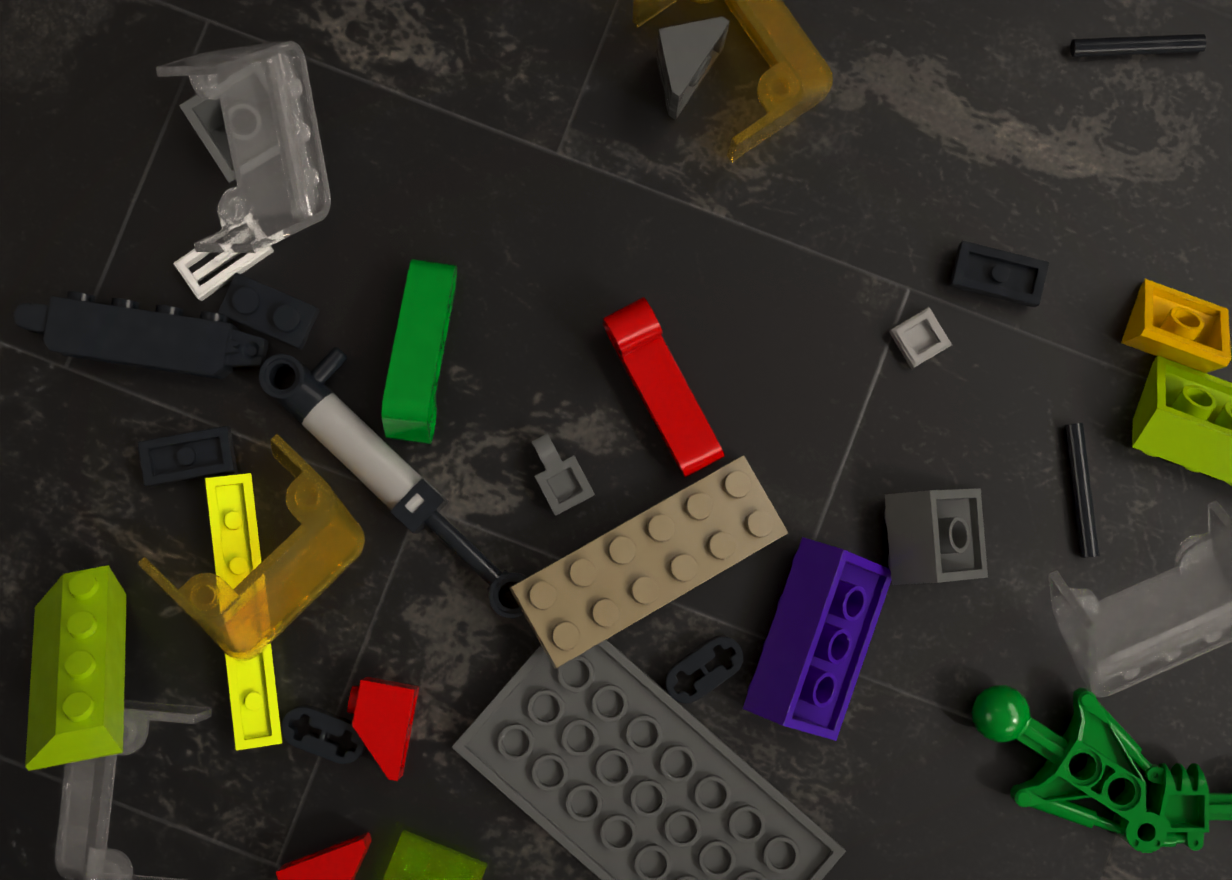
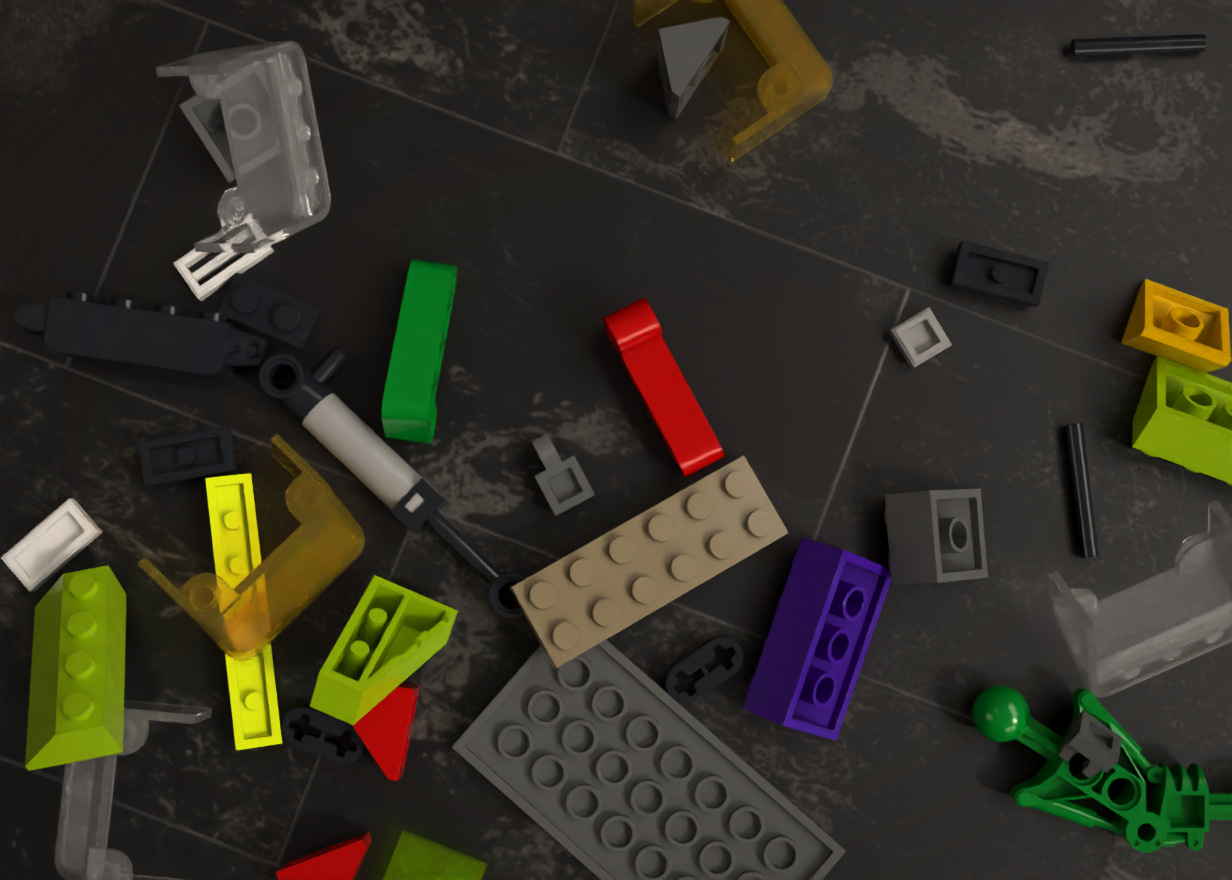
none -> white tile [1,498,103,592]
none -> lime wedge [310,575,458,725]
none -> dark grey tile [1059,710,1122,778]

